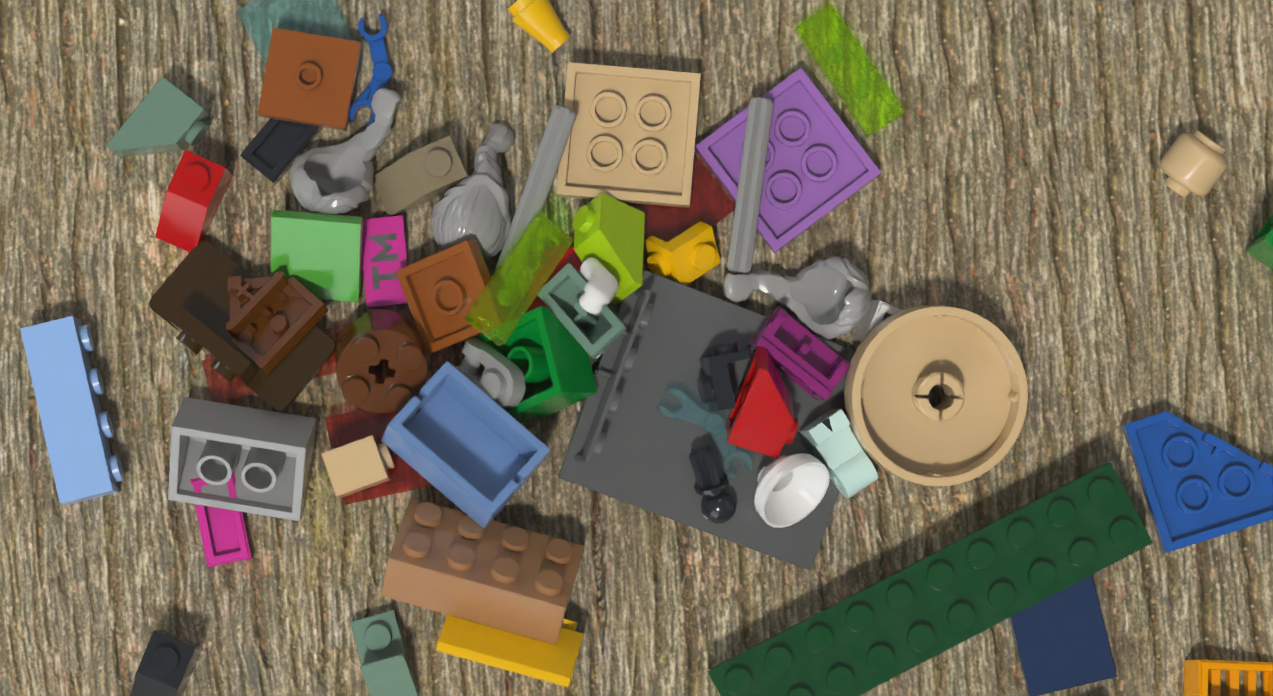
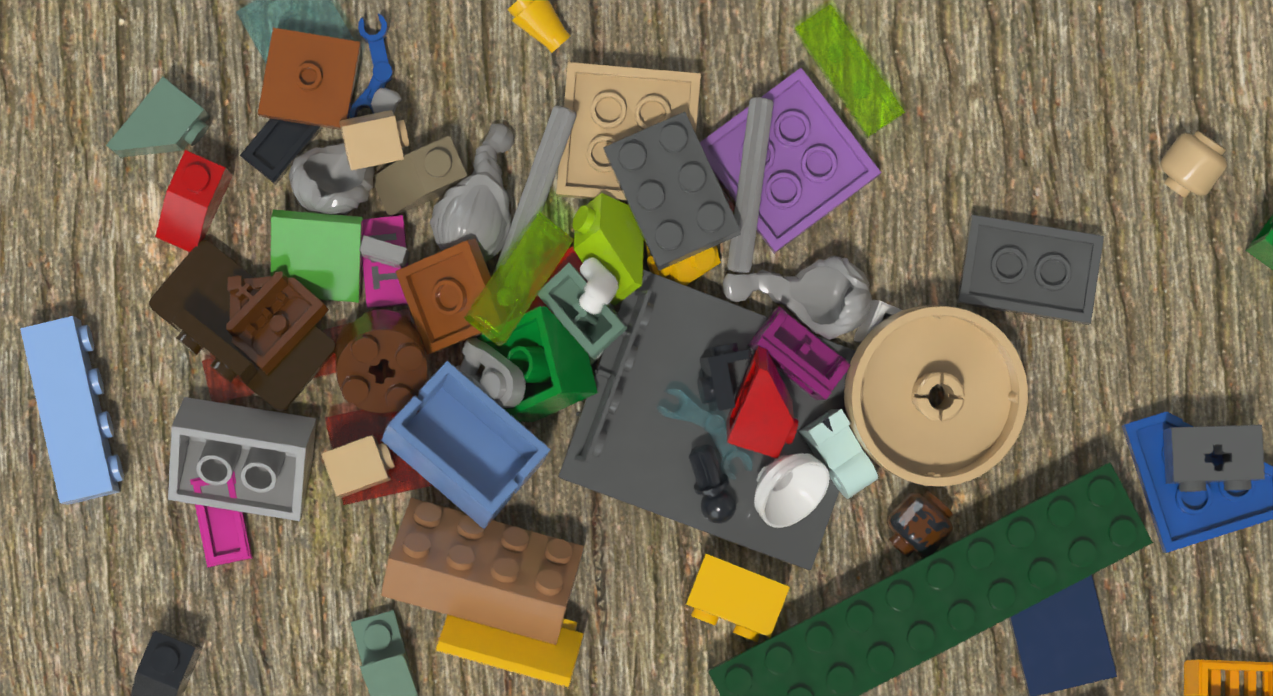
none -> tan brick [339,110,409,171]
none -> light grey tile [359,236,410,269]
none -> dark grey plate [603,112,741,271]
none -> yellow brick [685,554,790,642]
none -> reddish brown head [887,491,953,558]
none -> dark grey plate [957,215,1104,325]
none -> dark grey brick [1163,425,1265,492]

